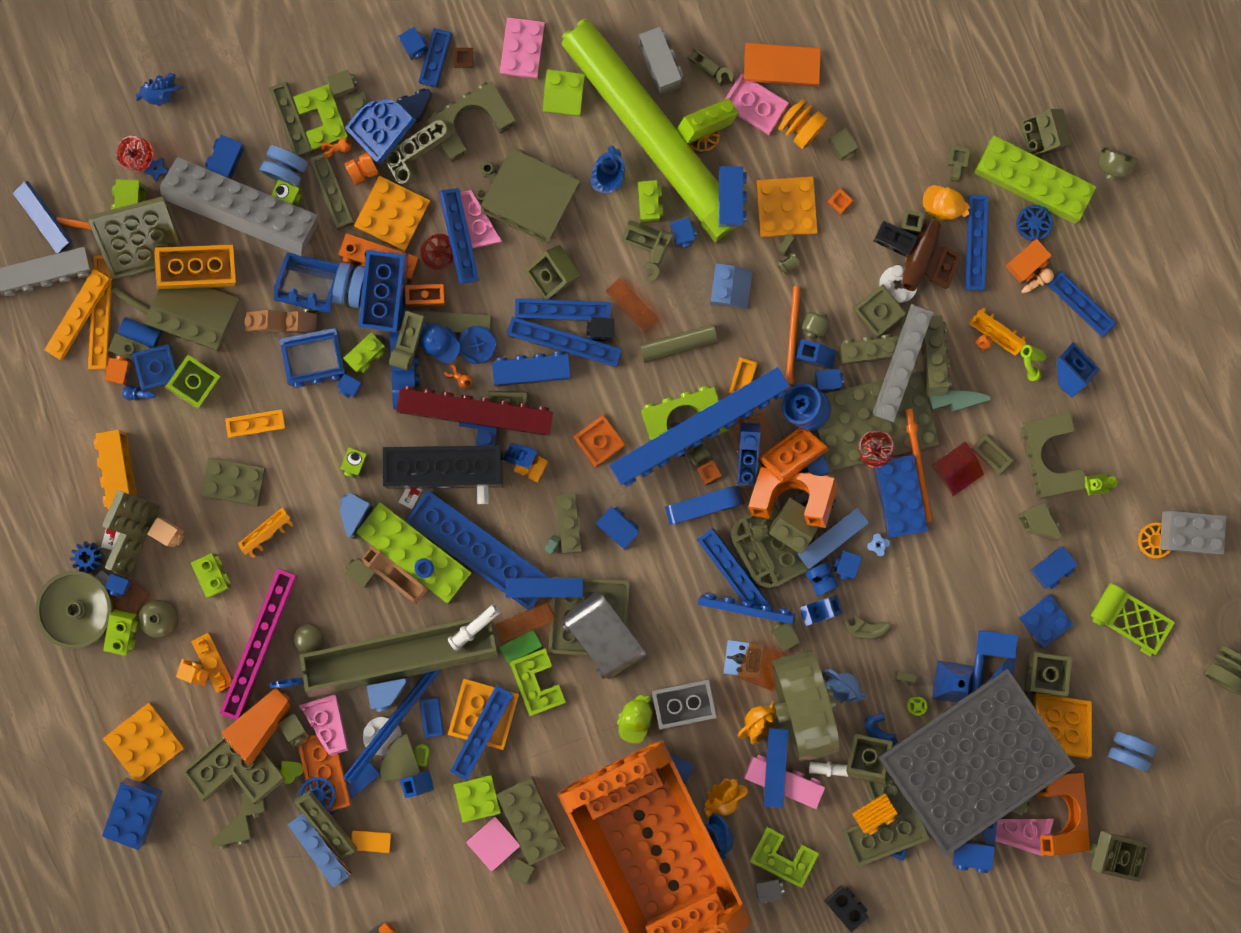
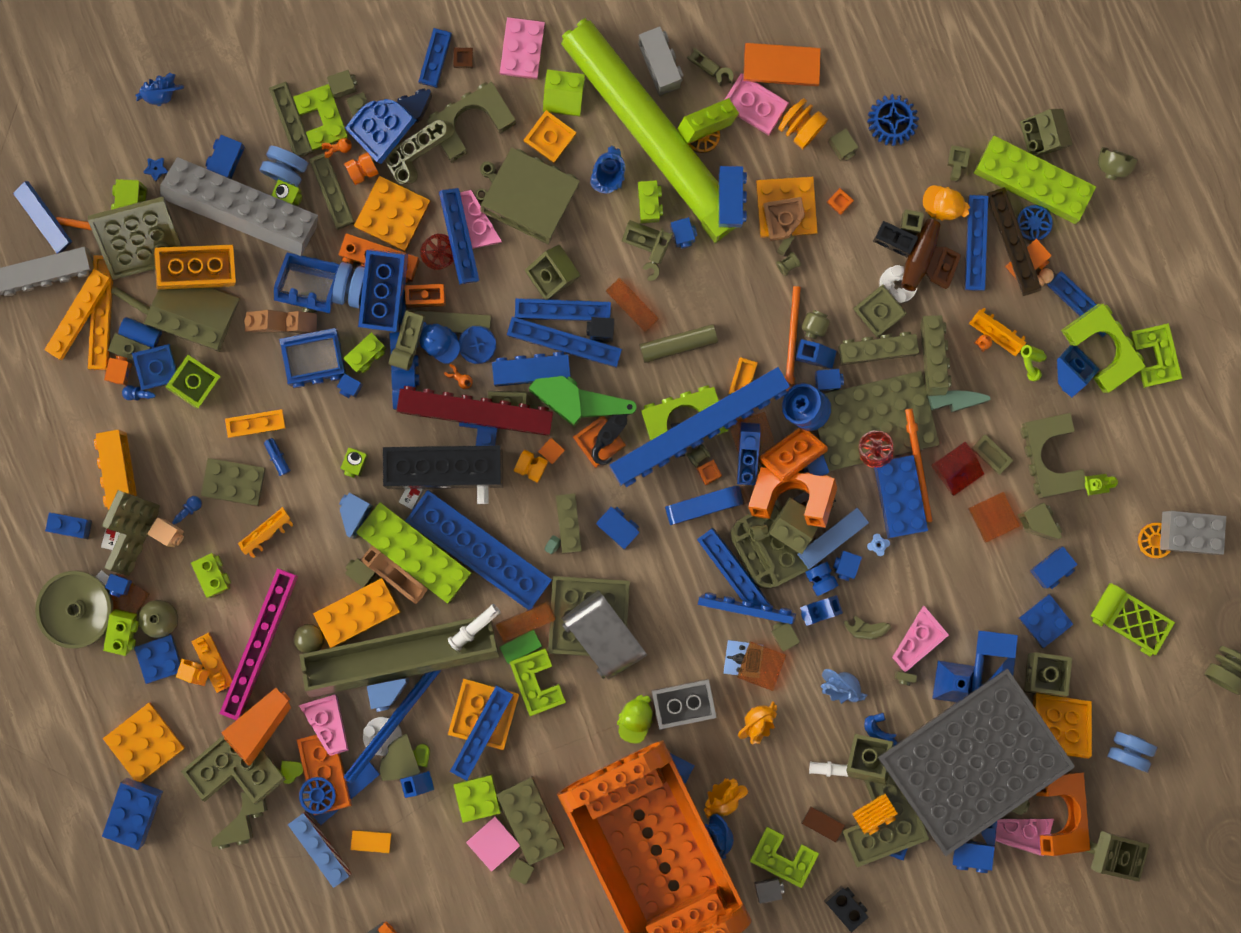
blue gear [70,541,104,574] -> none
clear red wheel [116,136,153,172] -> none
blue wheel [269,678,304,688] -> none
olive brick [278,713,310,748] -> none
olive tile [294,790,357,860] -> none
blue brick [398,27,428,60] -> none
blue plate [415,558,434,578] -> none
blue tile [420,697,444,738] -> none
blue tile [503,443,538,469] -> none
blue tile [506,578,583,598] -> none
medium blue slope [710,264,753,309] -> none
bright pink brick [744,754,825,809] -> none
blue tile [763,728,788,808] -> none
olive wheel [771,650,840,762] -> none
light grey brick [872,304,933,422] -> none
lime wheel [906,696,928,716] -> none
none -> blue brick [45,512,92,539]
none -> blue plate [134,635,181,684]
none -> blue bar [172,496,202,525]
none -> blue axle [264,438,291,476]
none -> light orange brick [313,578,402,648]
none -> light orange plate [523,110,577,164]
none -> bright green slope [529,376,636,465]
none -> orange tile [538,438,565,465]
none -> medium nougat plate [763,197,805,241]
none -> reddish brown tile [802,806,845,842]
none -> blue gear [867,94,919,146]
none -> bright pink wing [892,606,949,672]
none -> clear orange tile [968,492,1020,543]
none -> dark brown tile [987,187,1041,296]
none -> lime arch [1061,303,1146,393]
none -> lime plate [1130,323,1182,388]

